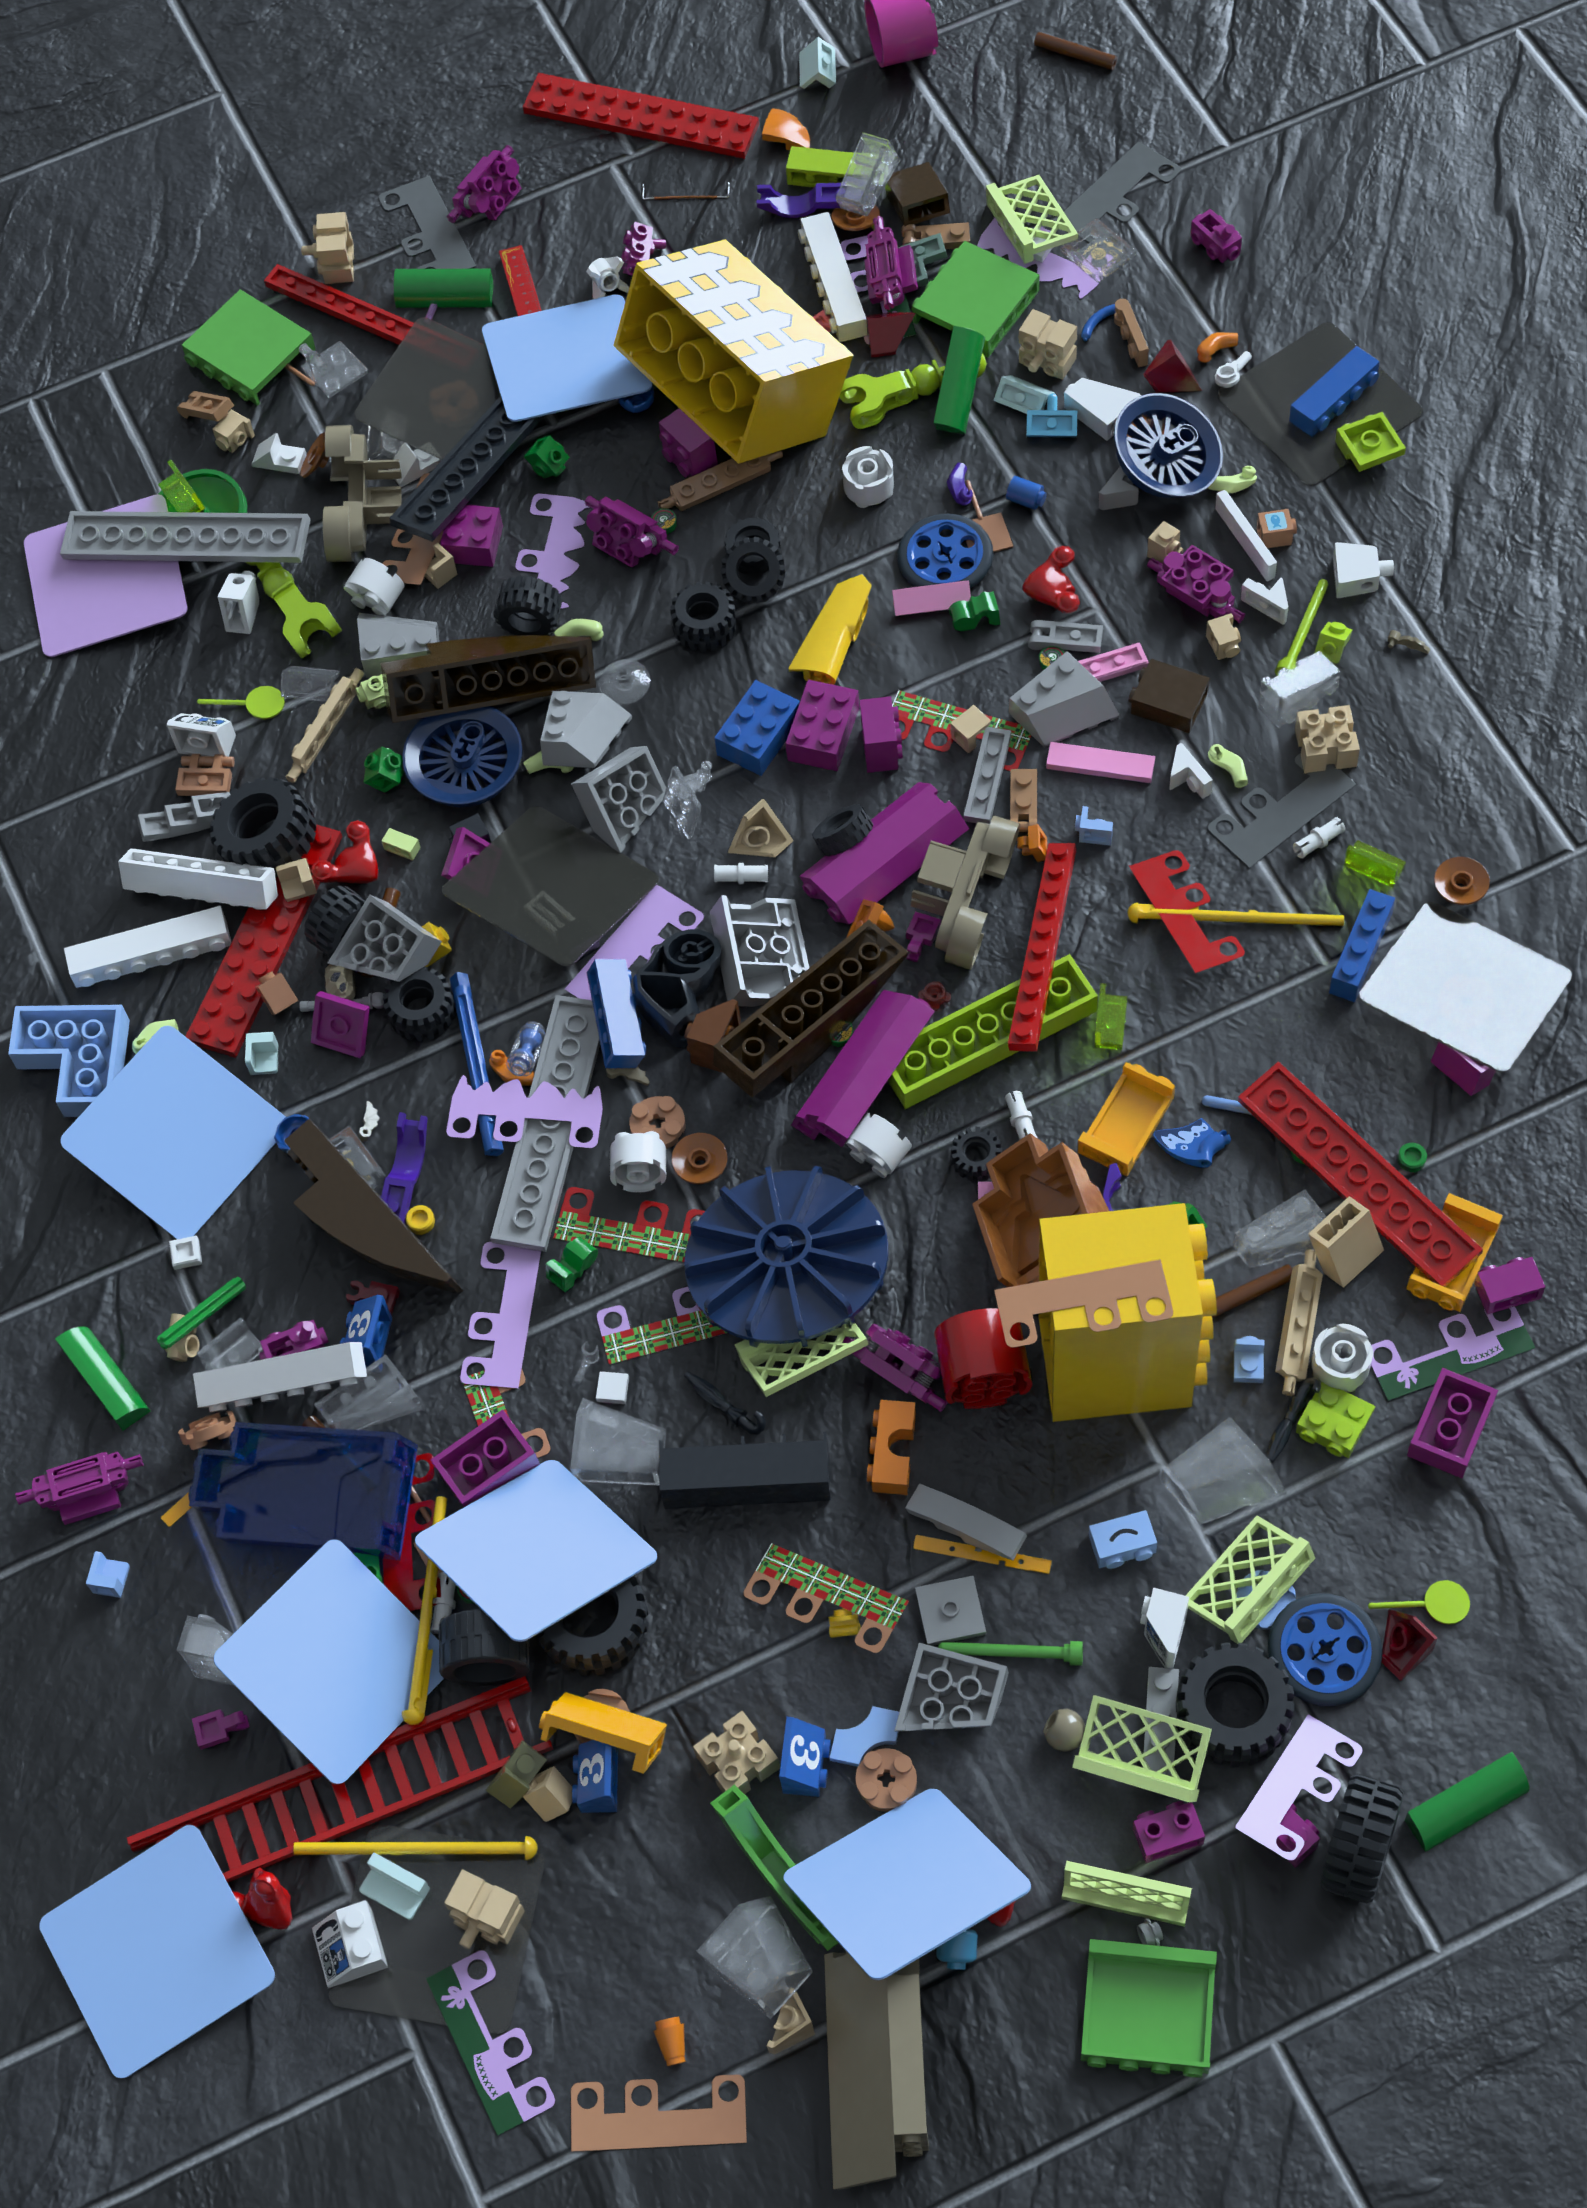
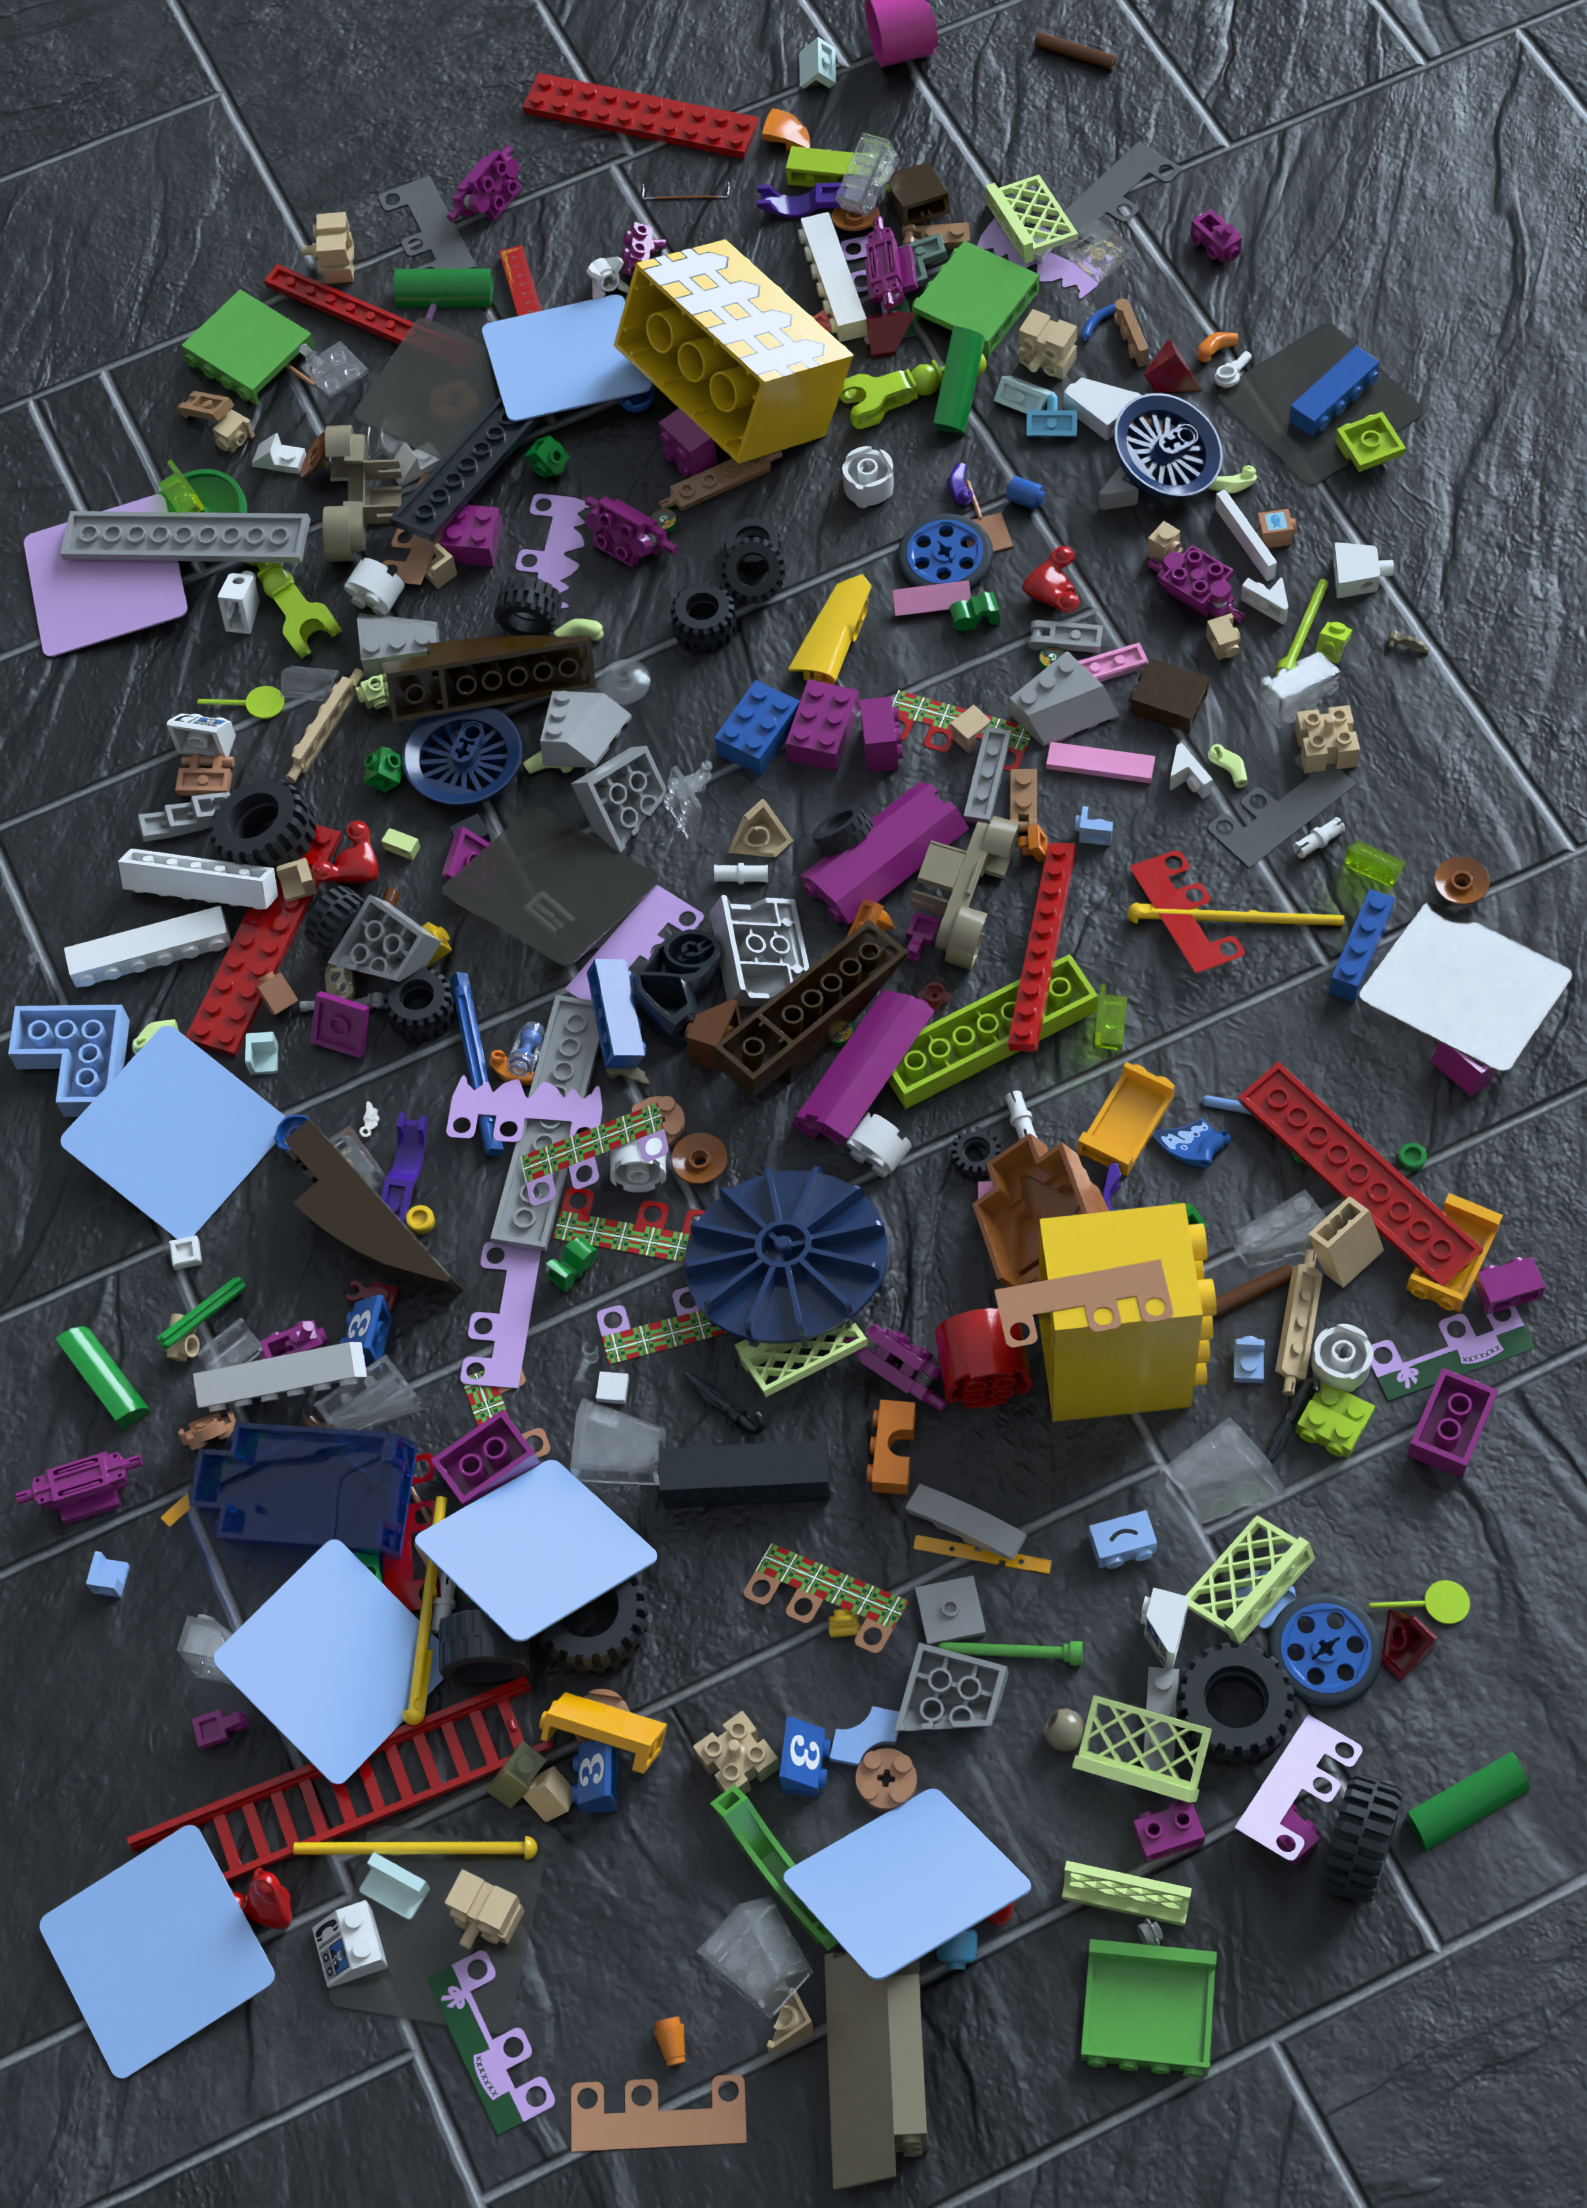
none -> piece [520,1102,669,1206]

